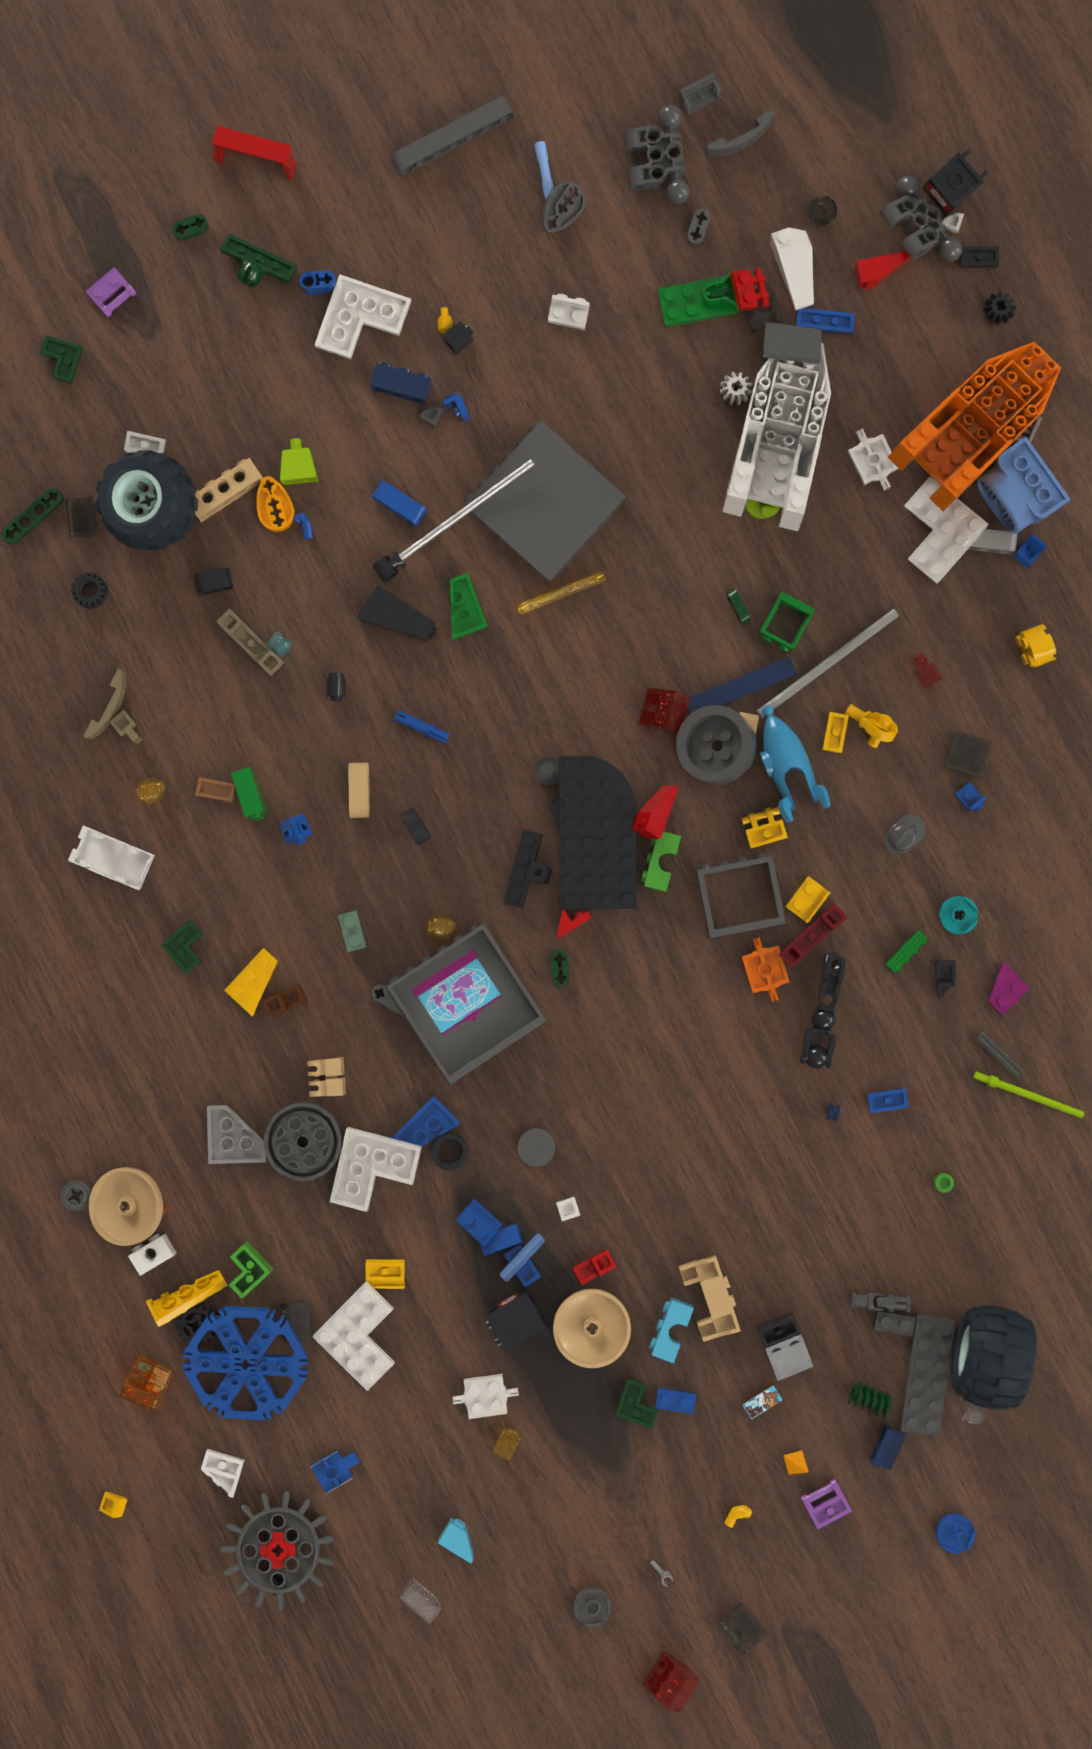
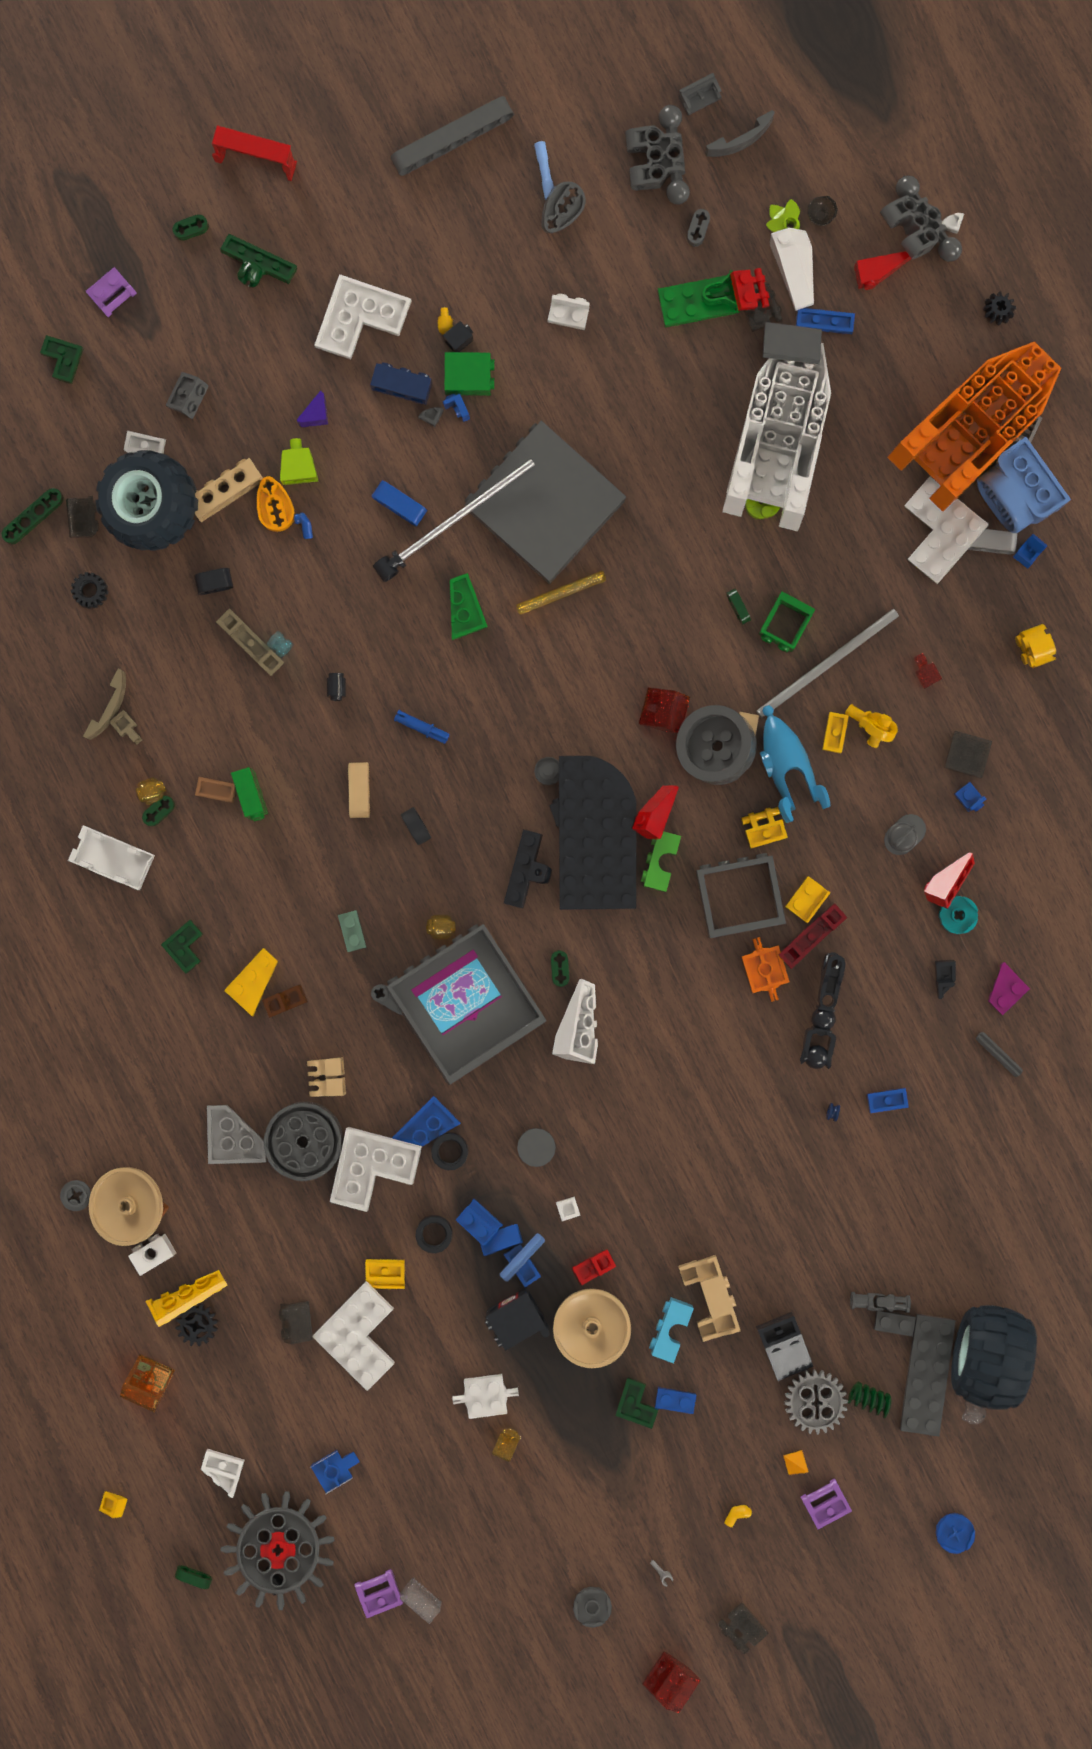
blue plate [183,1306,308,1420] -> none
bright green brick [229,1241,273,1299] -> none
blue brick [279,814,312,846] -> none
blue beam [299,270,337,295] -> none
black slope [357,585,437,641] -> none
medium azure slope [438,1518,474,1563] -> none
red slope [557,909,592,938] -> none
dark blue tile [684,657,797,715] -> none
white gear [720,372,752,405] -> none
tile [741,1383,784,1421] -> none
white plate [848,429,899,490] -> none
dark blue panel [869,1425,906,1470] -> none
green piece [884,930,928,973] -> none
black container [922,149,988,217] -> none
bright green tile [934,1173,954,1193] -> none
black plate [960,246,999,268] -> none
lime bar [973,1071,1084,1119] -> none
none -> dark green beam [142,796,175,826]
none -> dark grey bracket [165,372,208,419]
none -> dark green beam [174,1565,212,1589]
none -> dark purple slope [297,391,328,427]
none -> medium lavender plate [354,1569,404,1618]
none -> black tyre [415,1215,453,1254]
none -> green brick [444,352,495,396]
none -> white wedge [552,979,598,1064]
none -> lime plate [766,199,800,232]
none -> light grey gear [784,1369,848,1435]
none -> slope [924,852,975,909]

